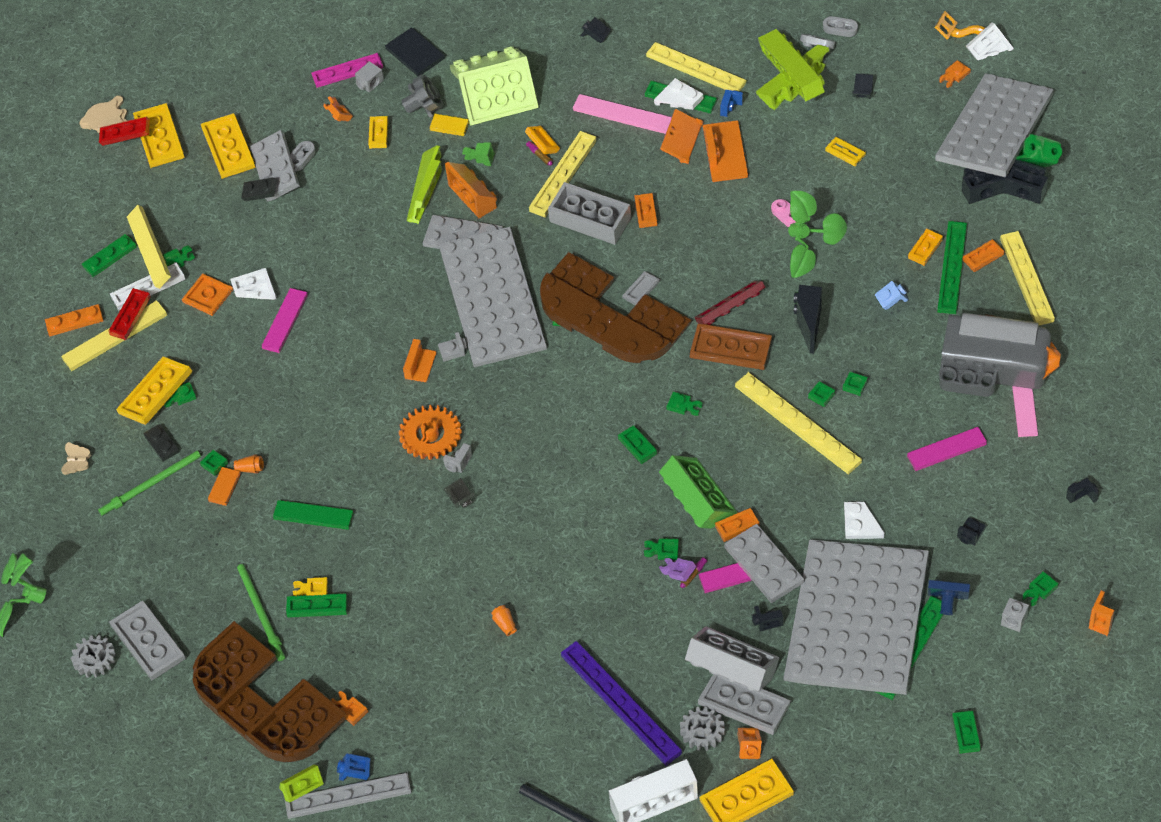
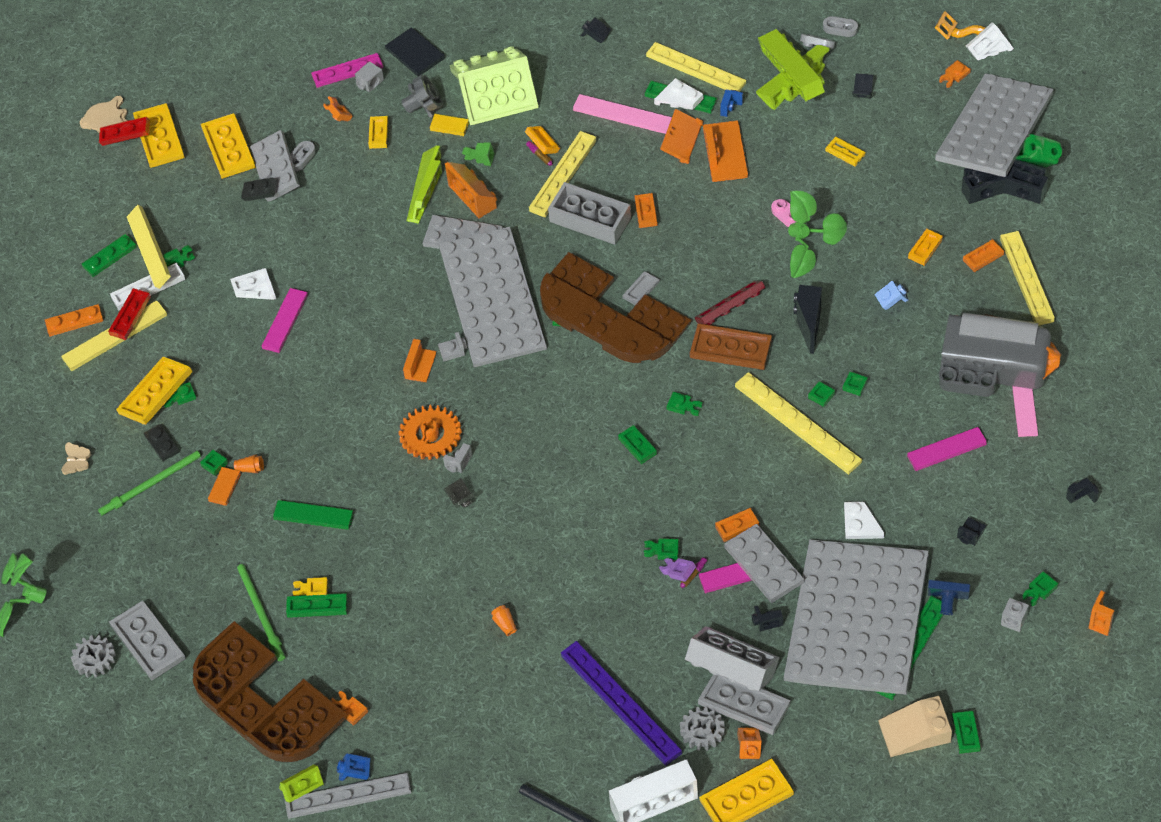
orange tile [182,273,233,316] -> none
bright green slope [659,455,738,529] -> none
green tile [937,221,967,314] -> none
none -> tan slope [878,696,952,757]

